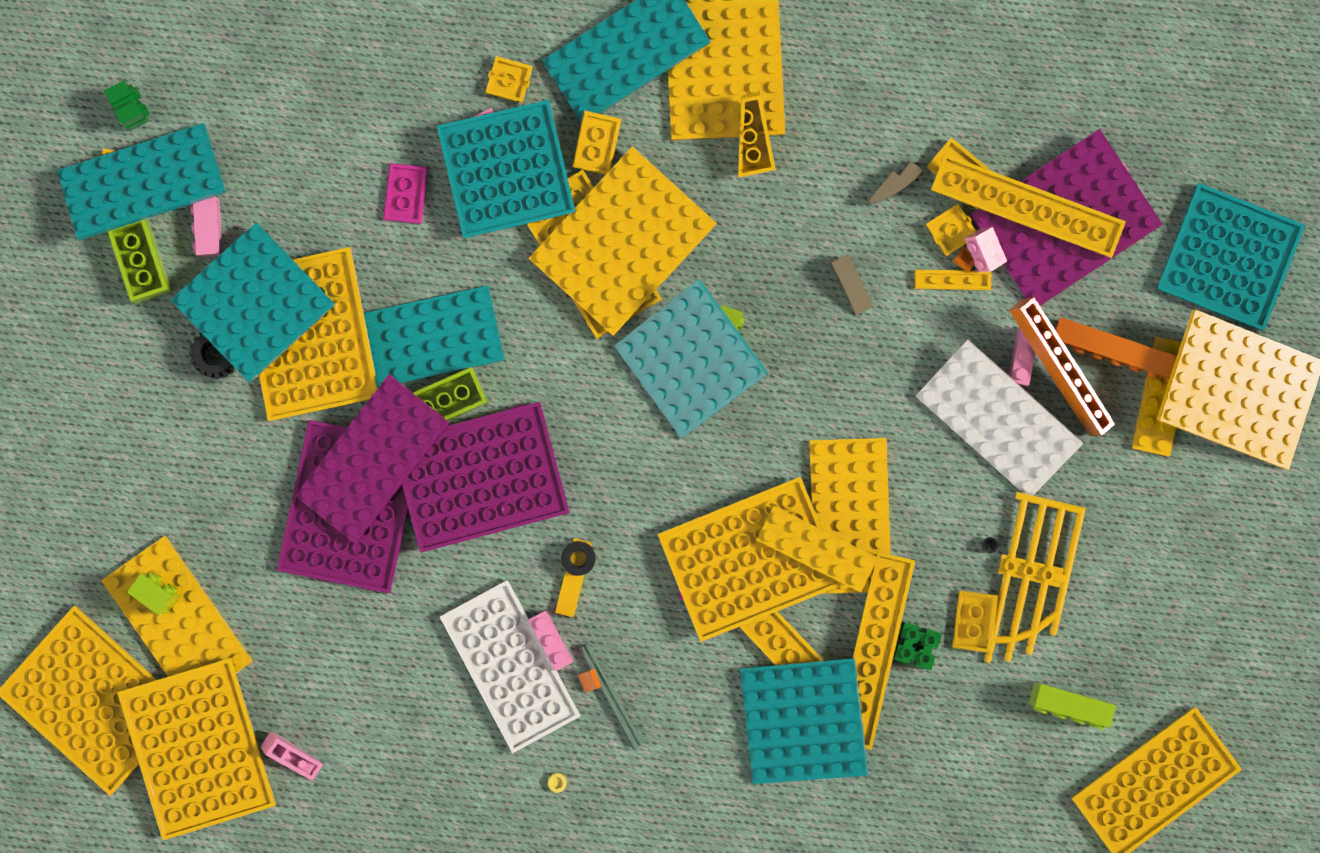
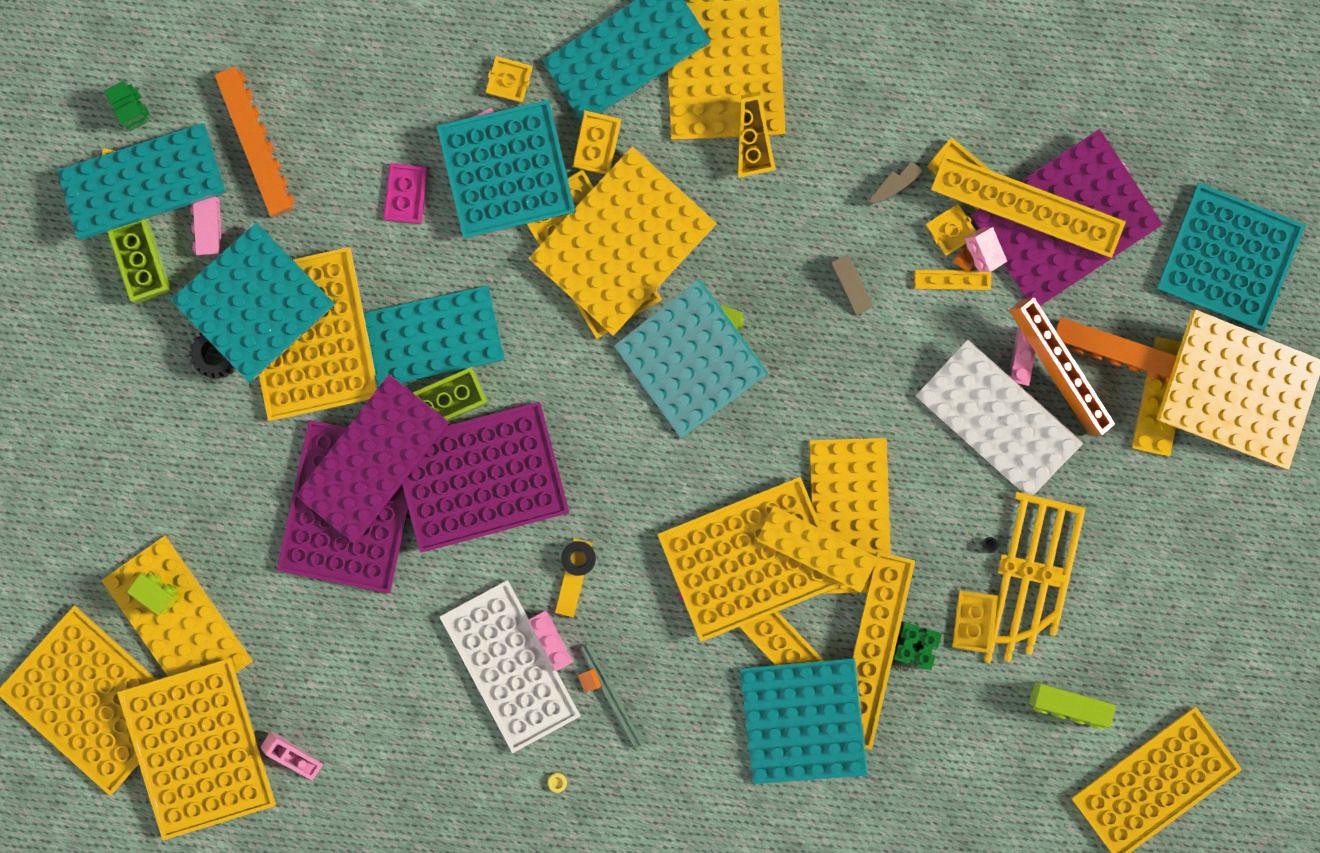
none -> orange brick [214,66,295,218]

